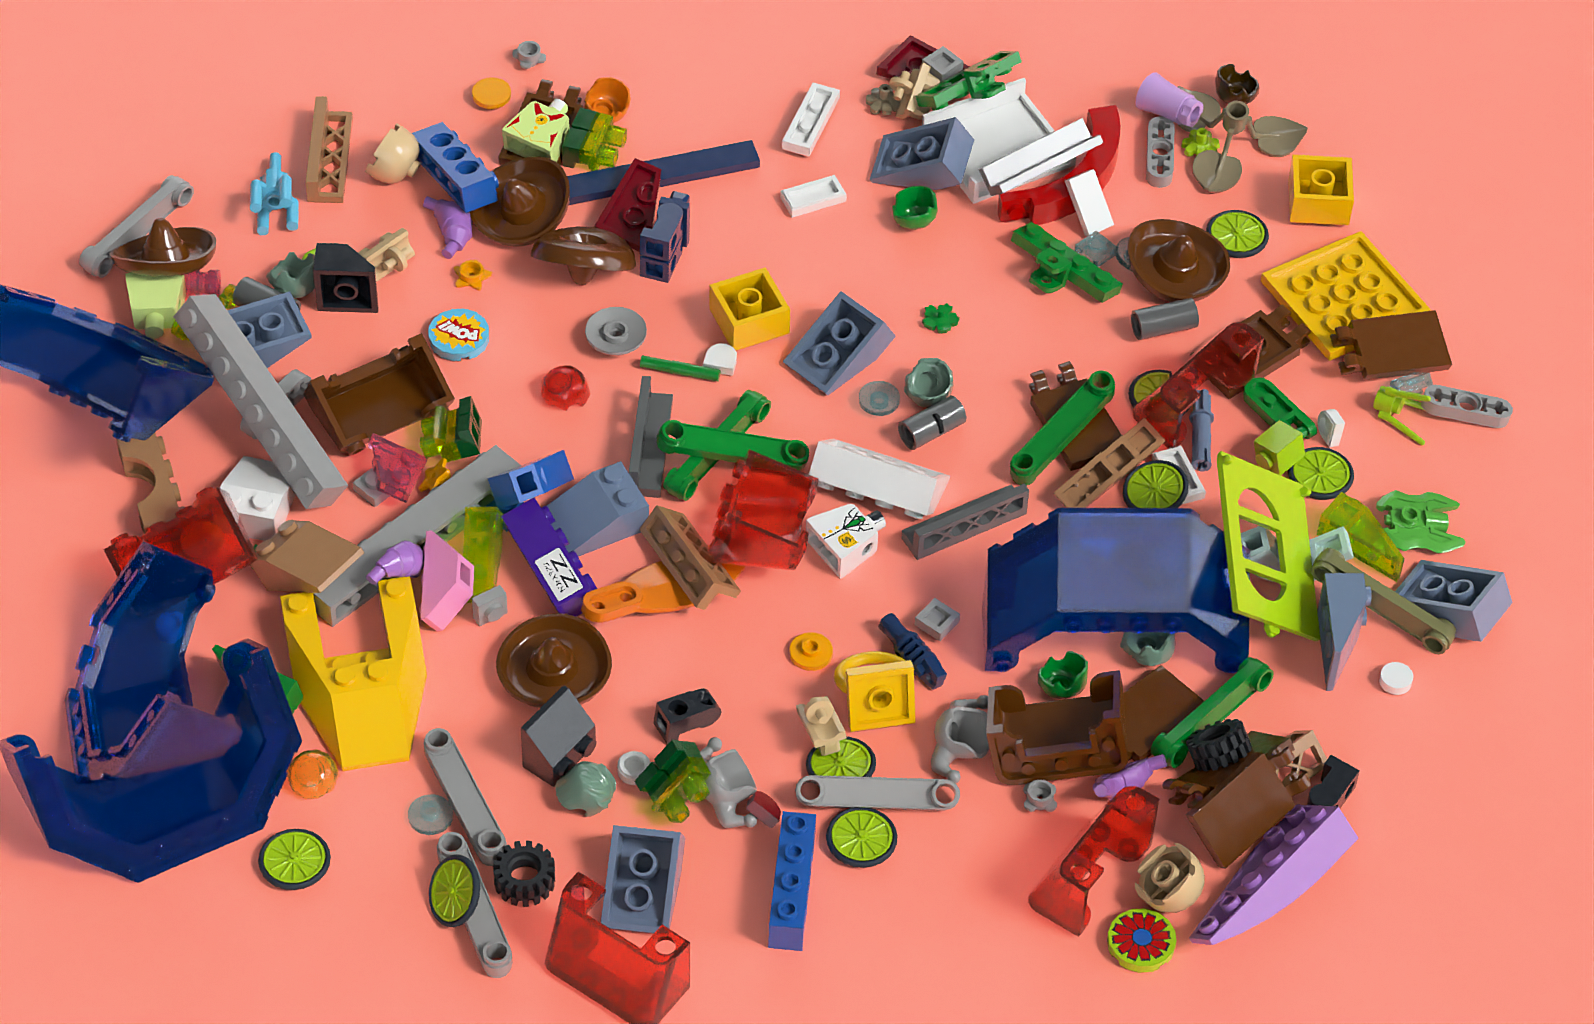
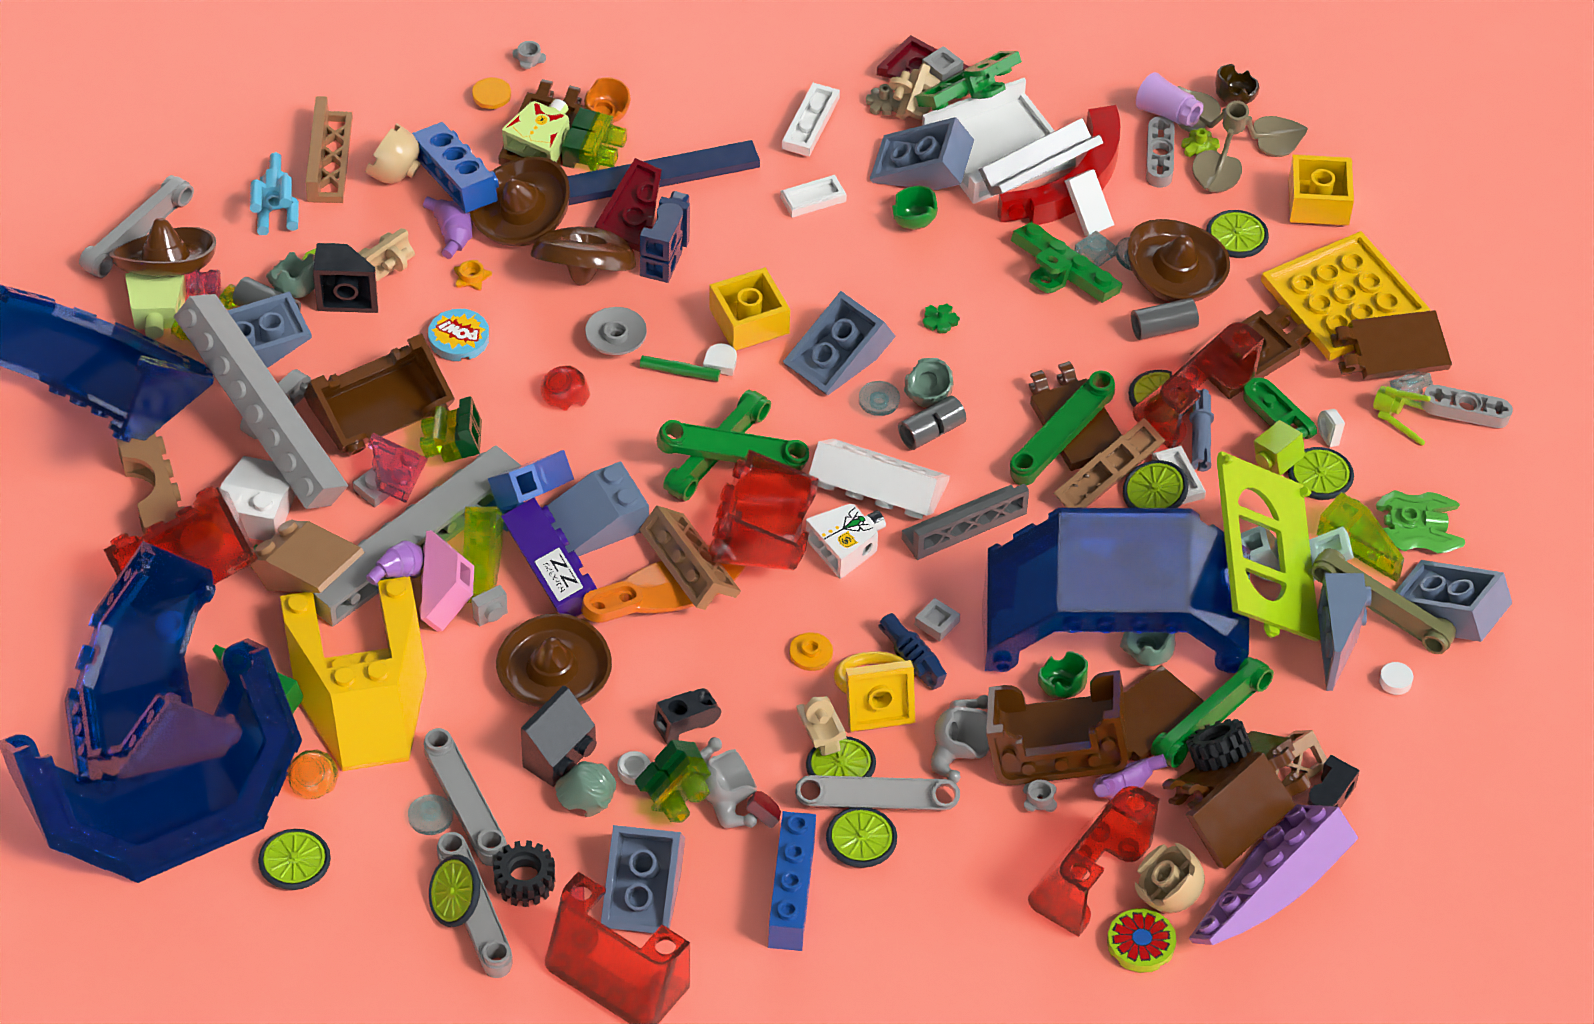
light orange plate [418,458,451,492] -> none
dark grey fence [629,376,673,498] -> none

